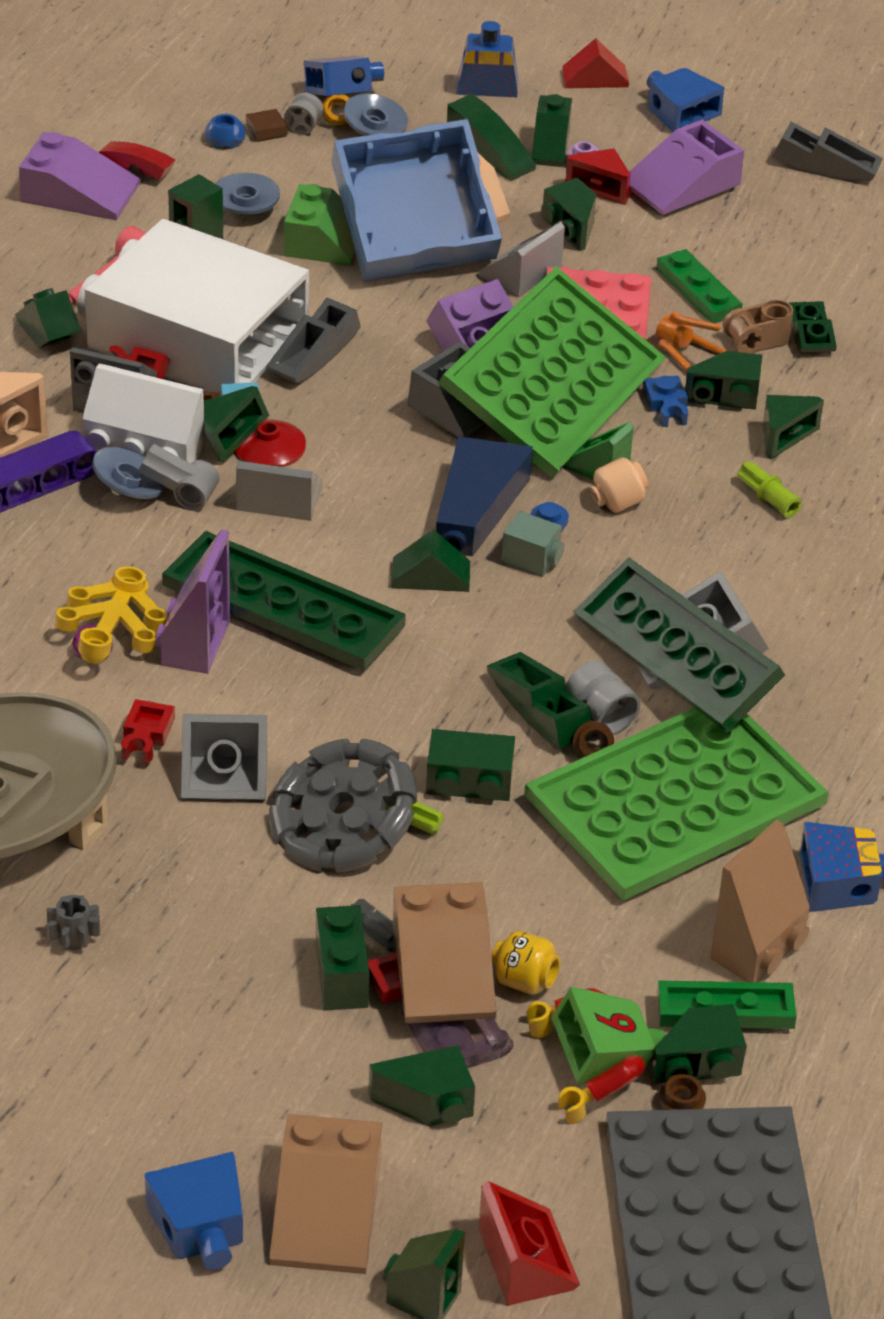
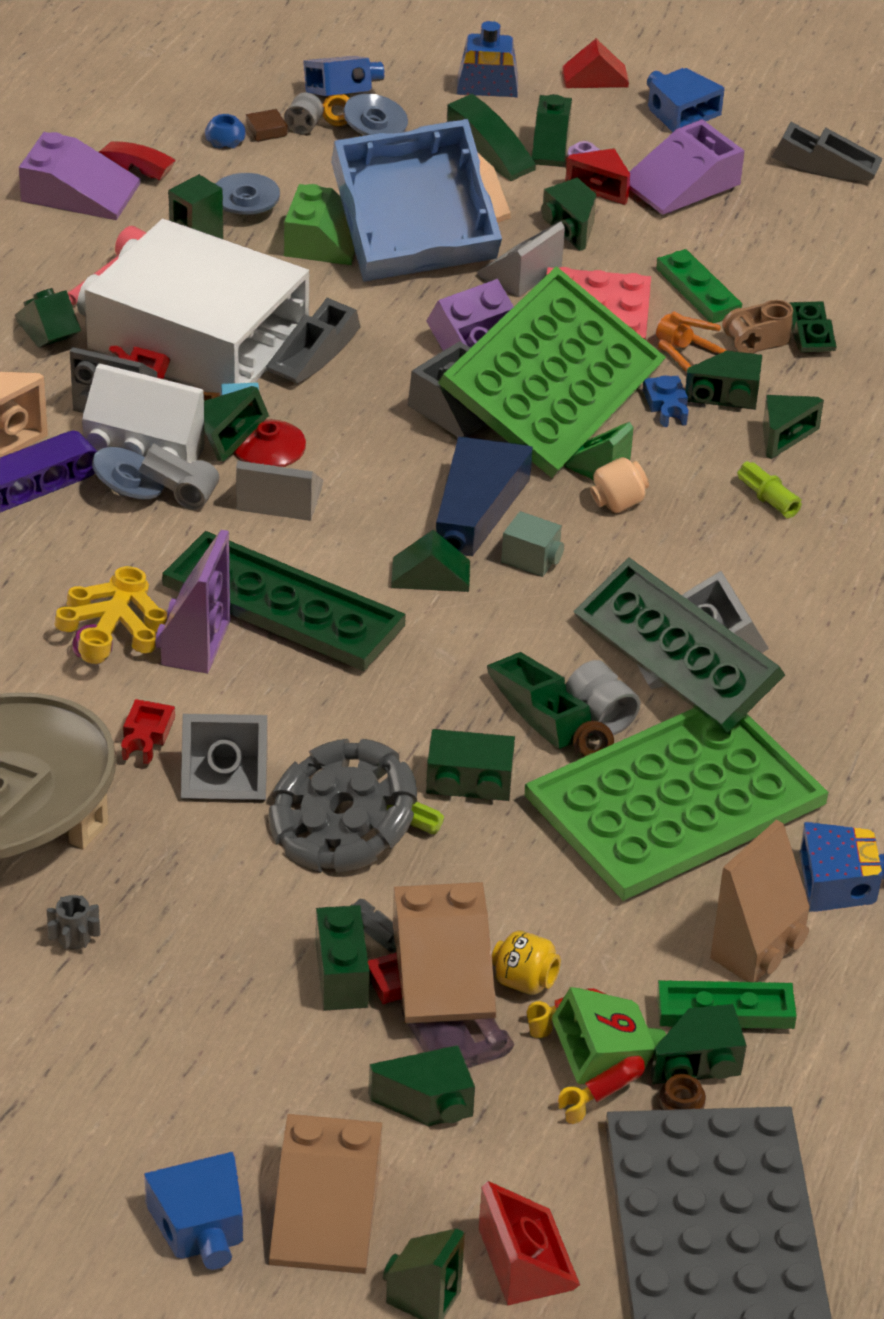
blue plate [531,502,569,533] -> none

